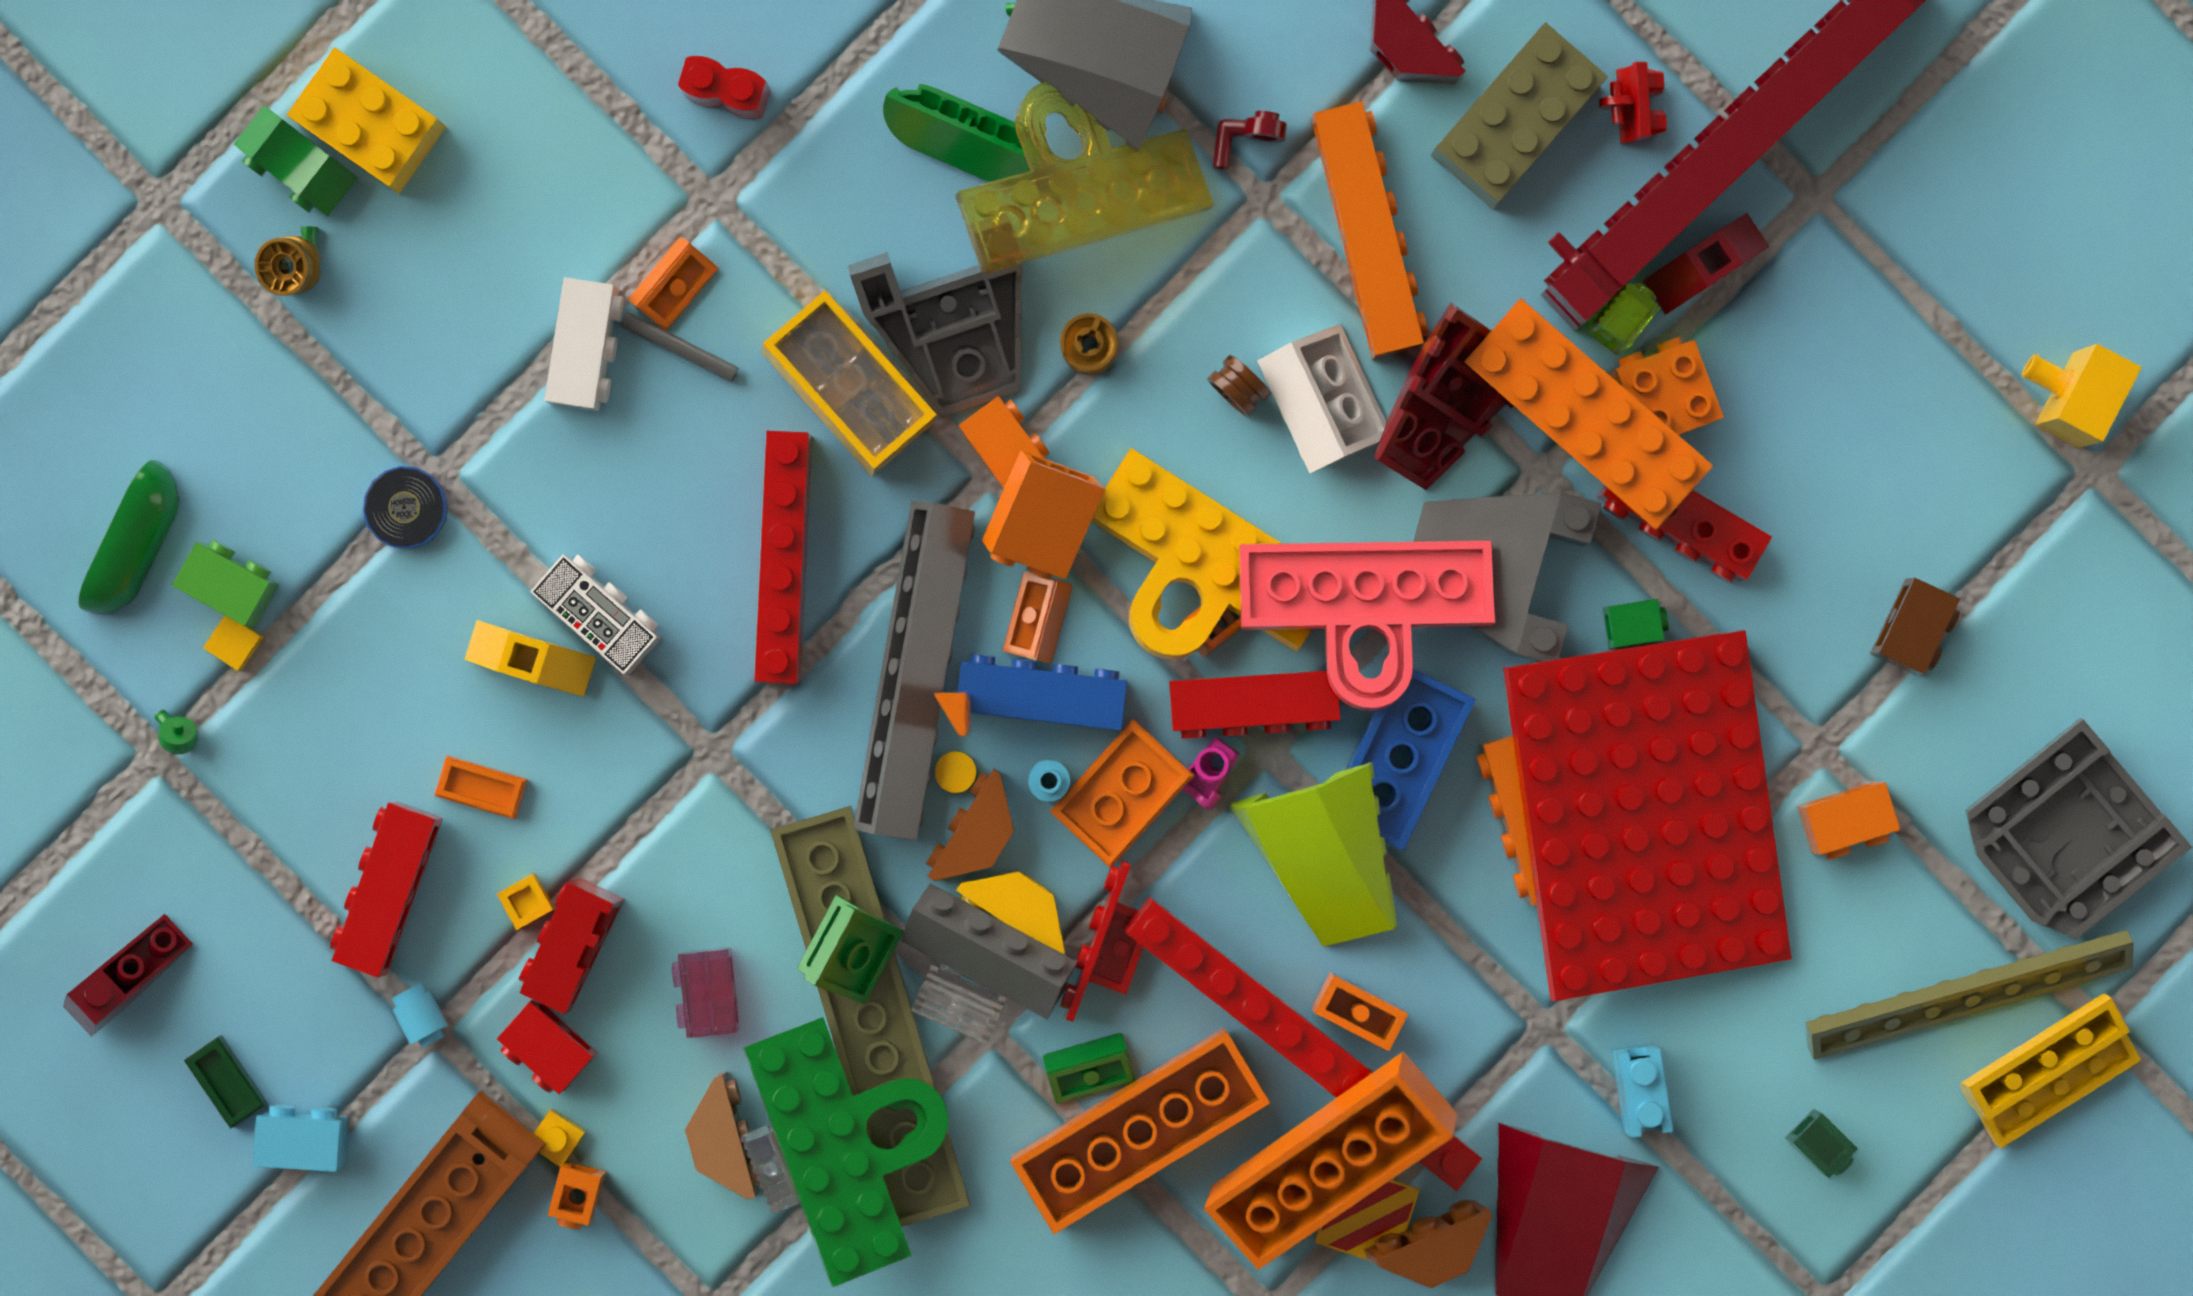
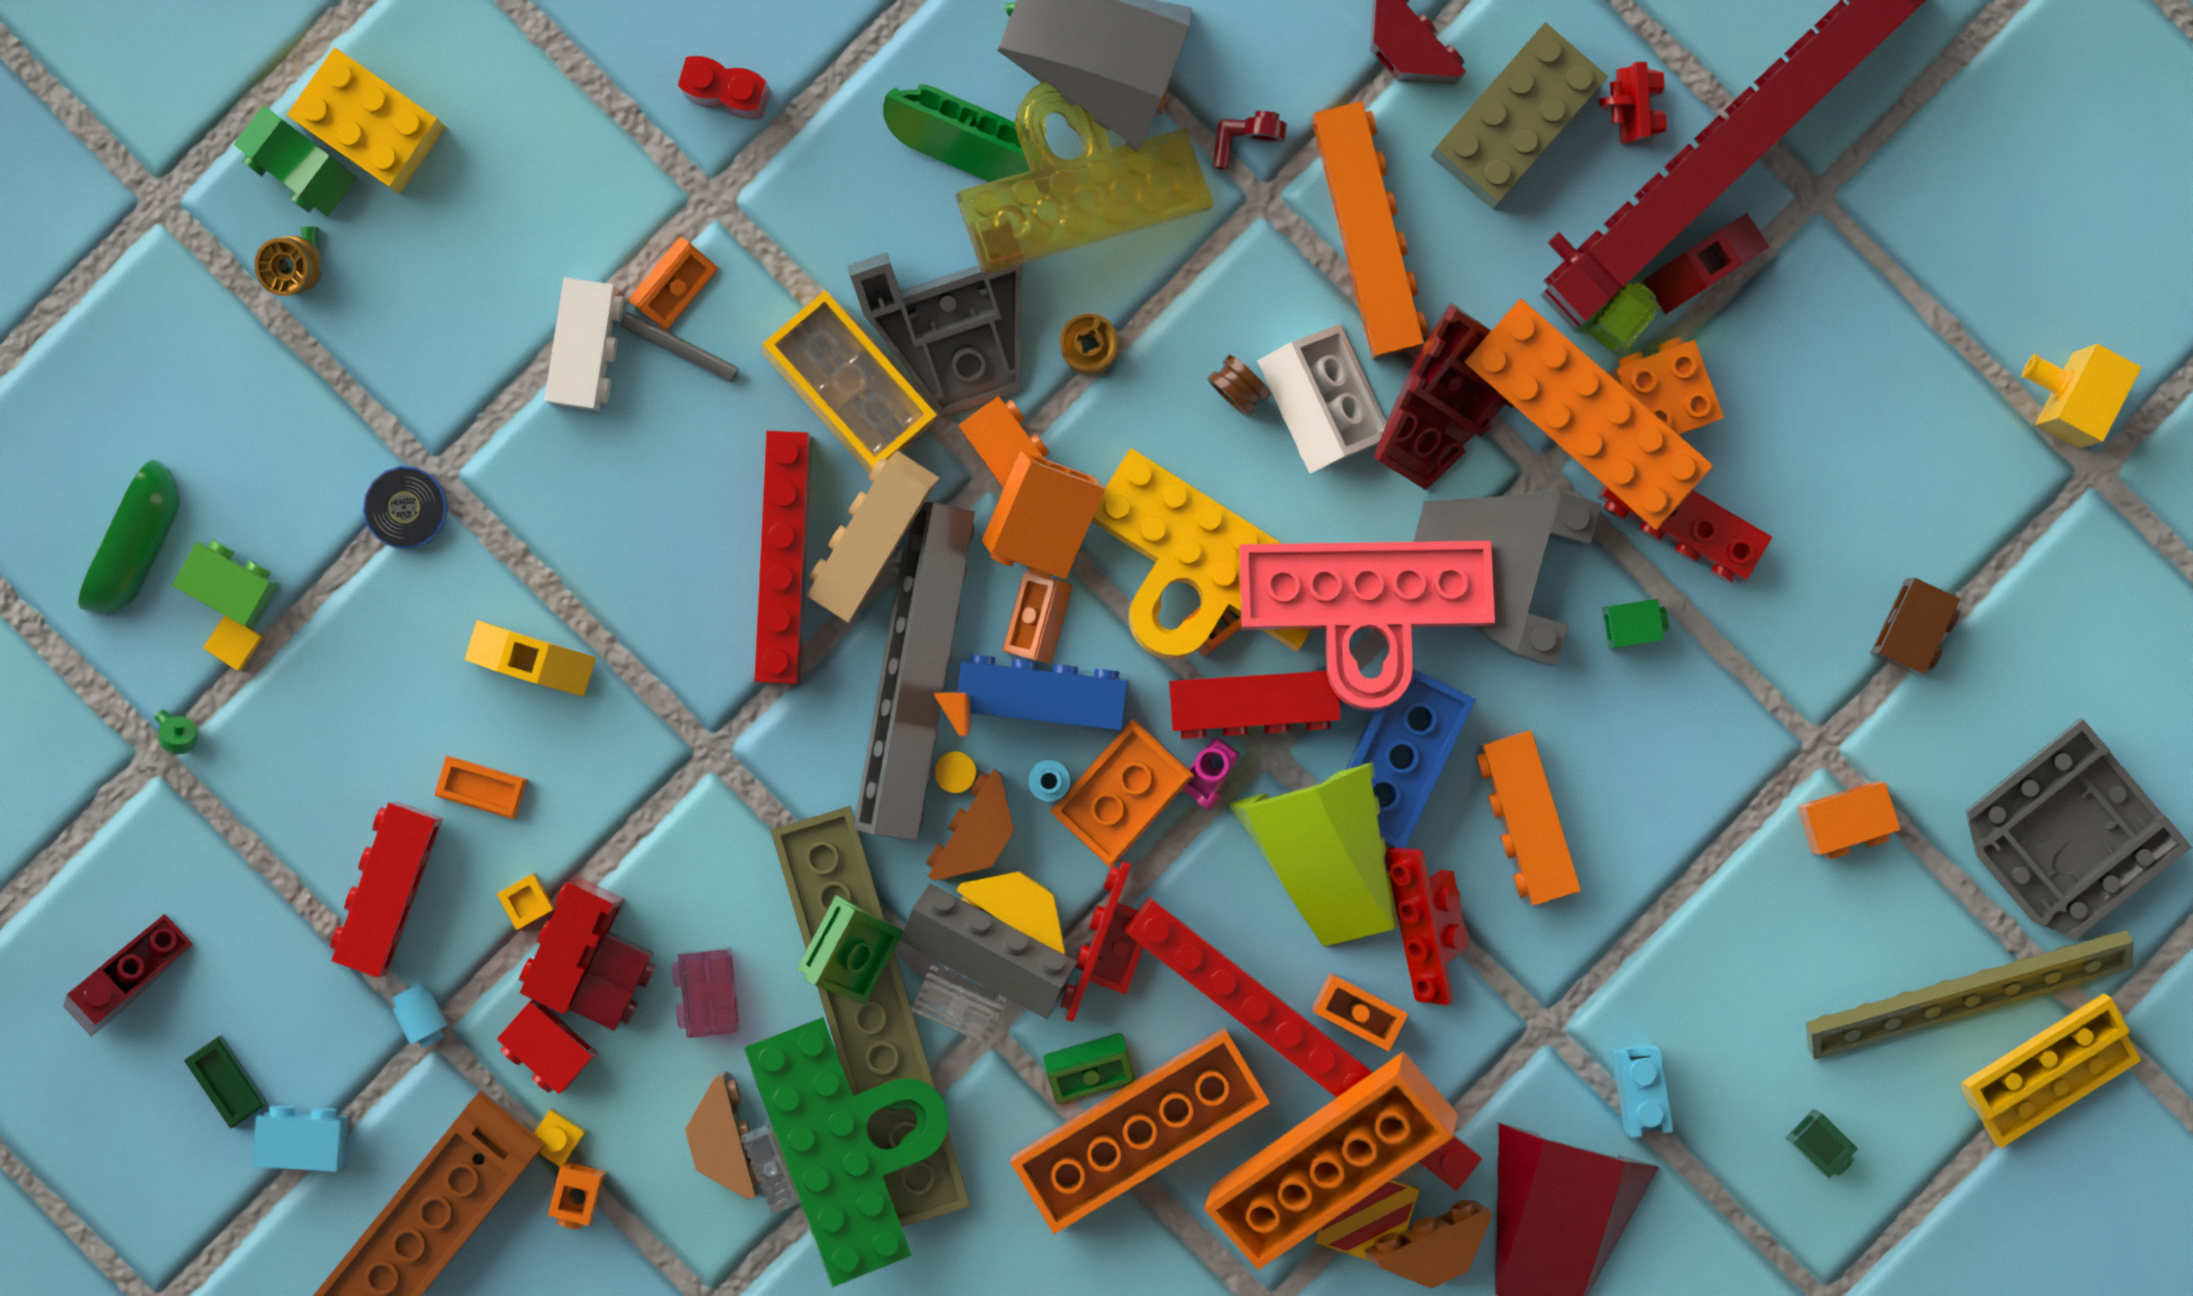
brick [530,554,662,675] -> none
red plate [1503,630,1792,1001] -> none
none -> dark red brick [569,931,656,1031]
none -> tan brick [806,451,939,623]
none -> red bracket [1385,847,1469,1005]

